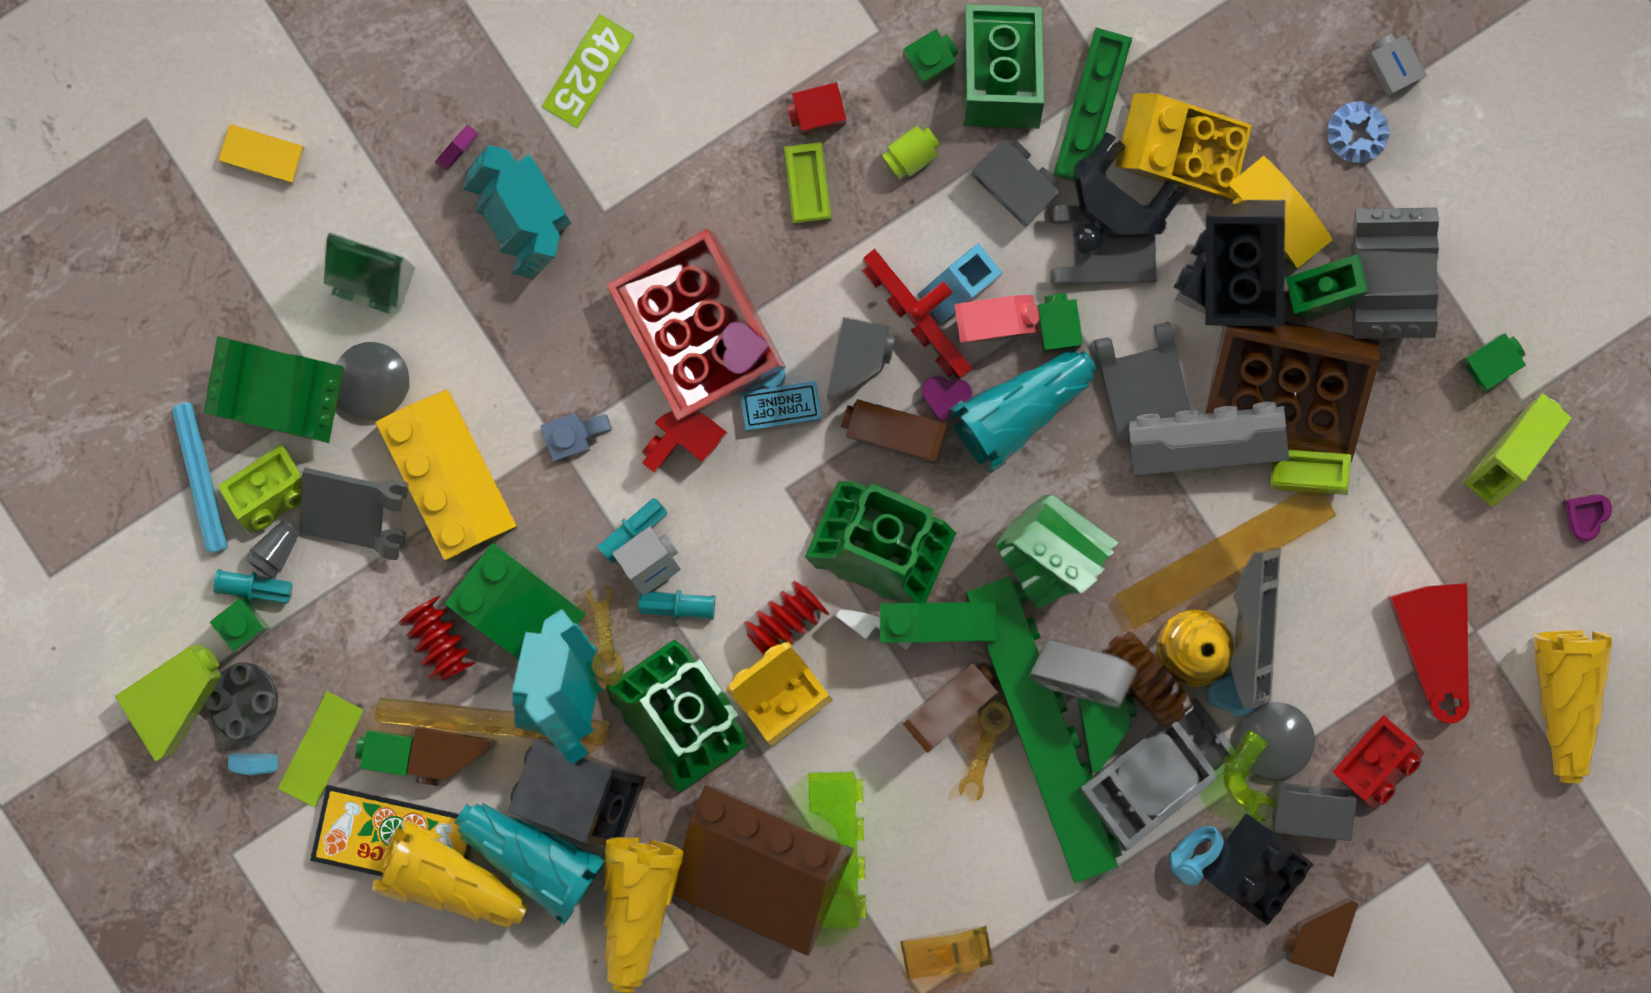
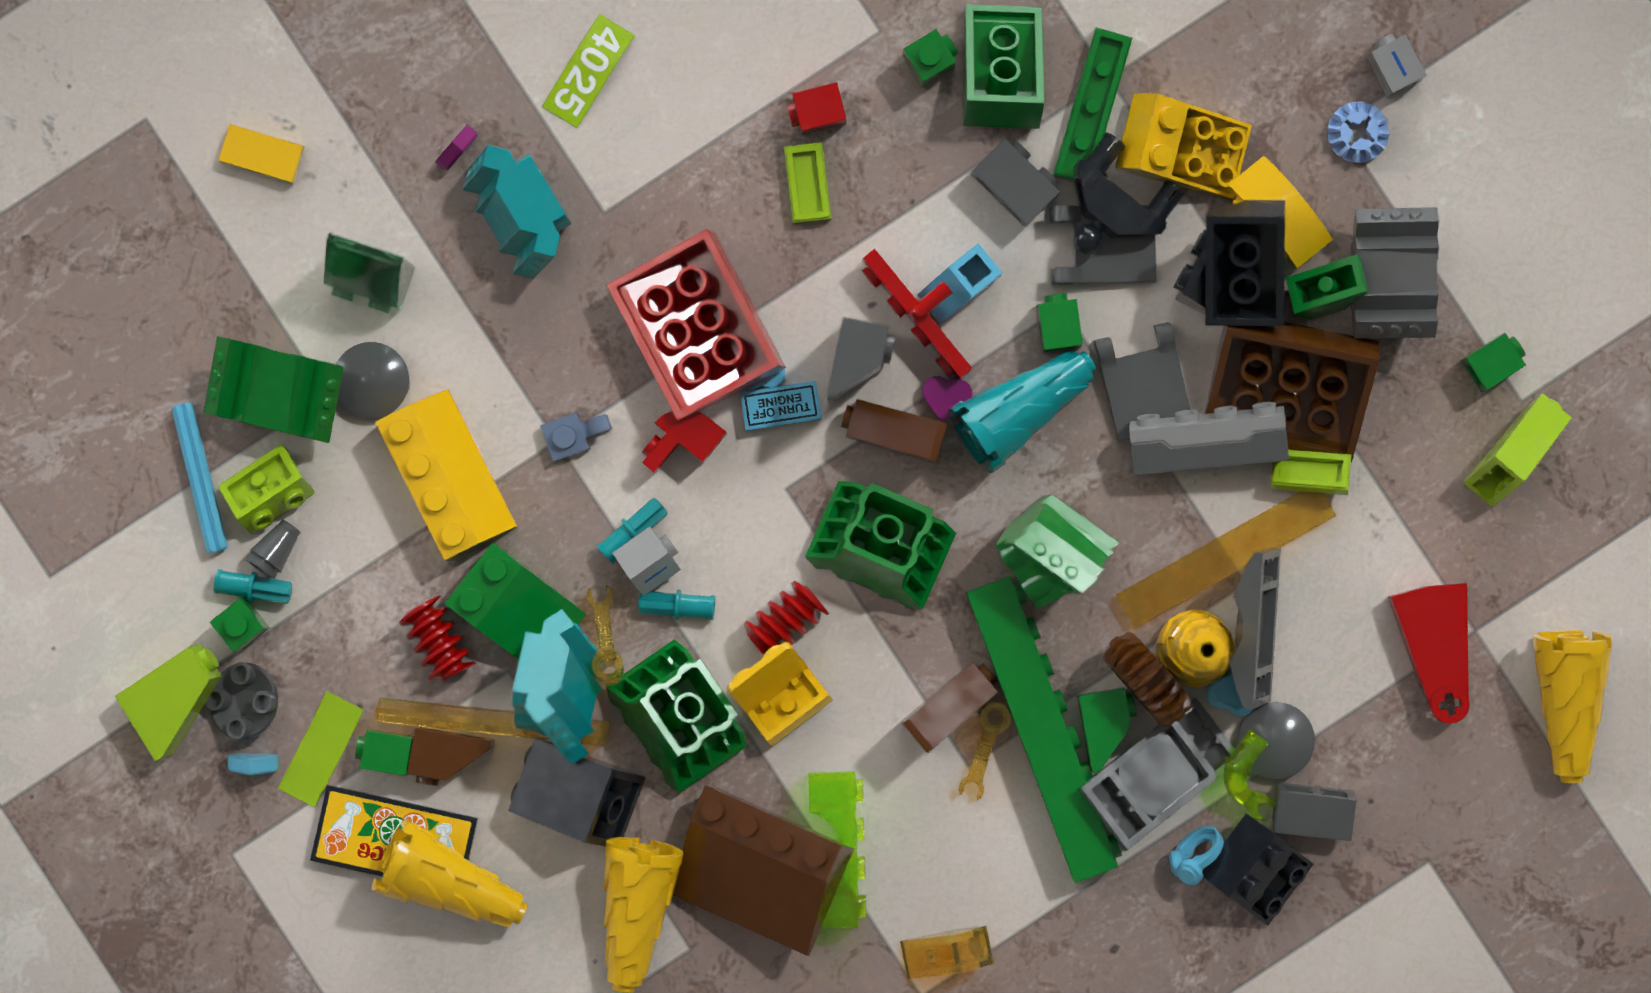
dark grey flag [300,468,408,560] -> none
teal cone [455,803,605,925] -> none
magenta tile [722,322,771,374] -> none
white slope [835,609,912,650] -> none
green slope [879,602,997,643] -> none
lime brick [881,125,941,180] -> none
coral slope [954,295,1039,343] -> none
light grey beam [1030,640,1137,707] -> none
reddish brown slope [1282,898,1359,977] -> none
red bracket [1332,715,1424,810] -> none
magenta tile [1563,494,1612,541] -> none

